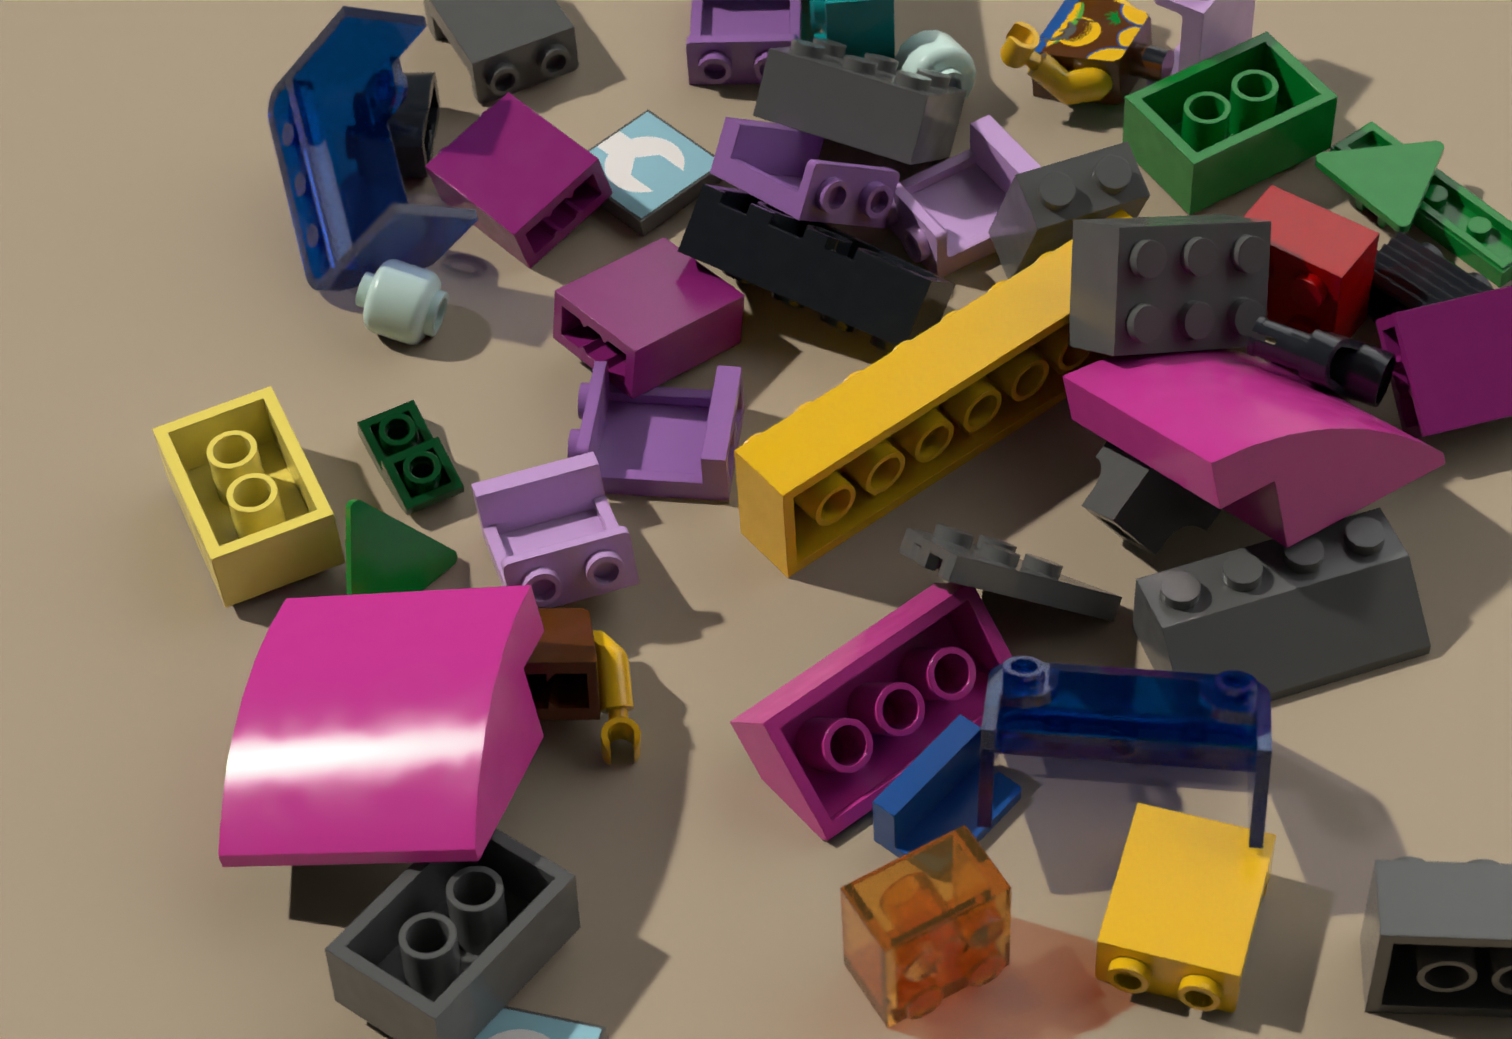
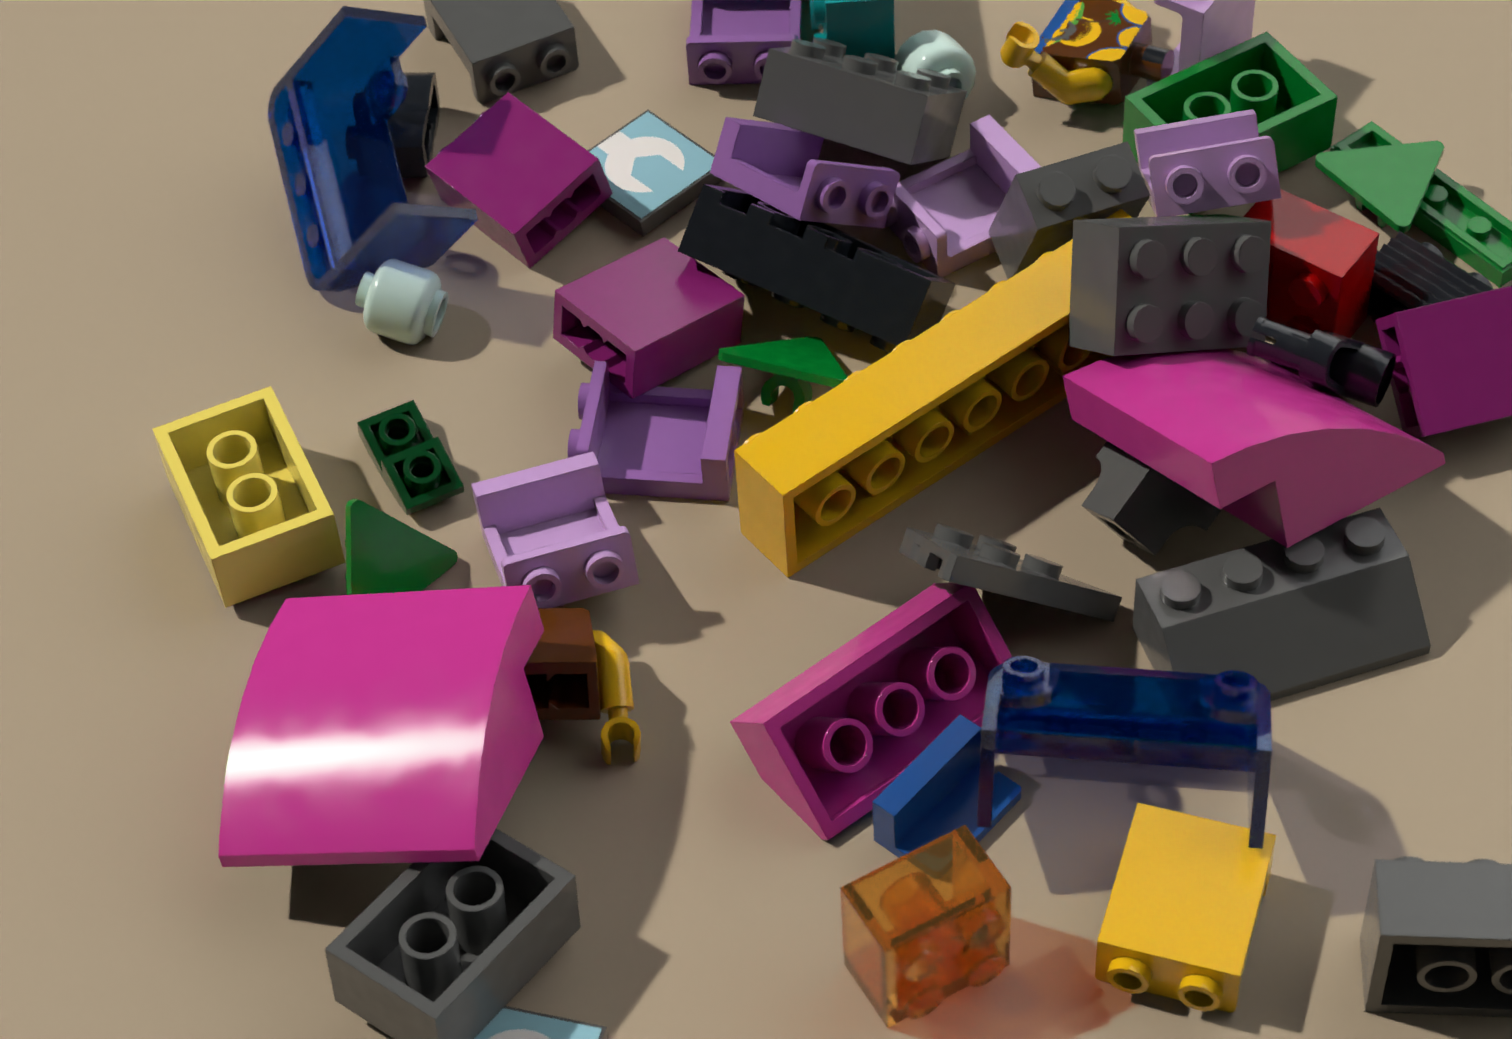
none -> green piece [718,336,847,412]
none -> lavender panel [1134,109,1281,217]

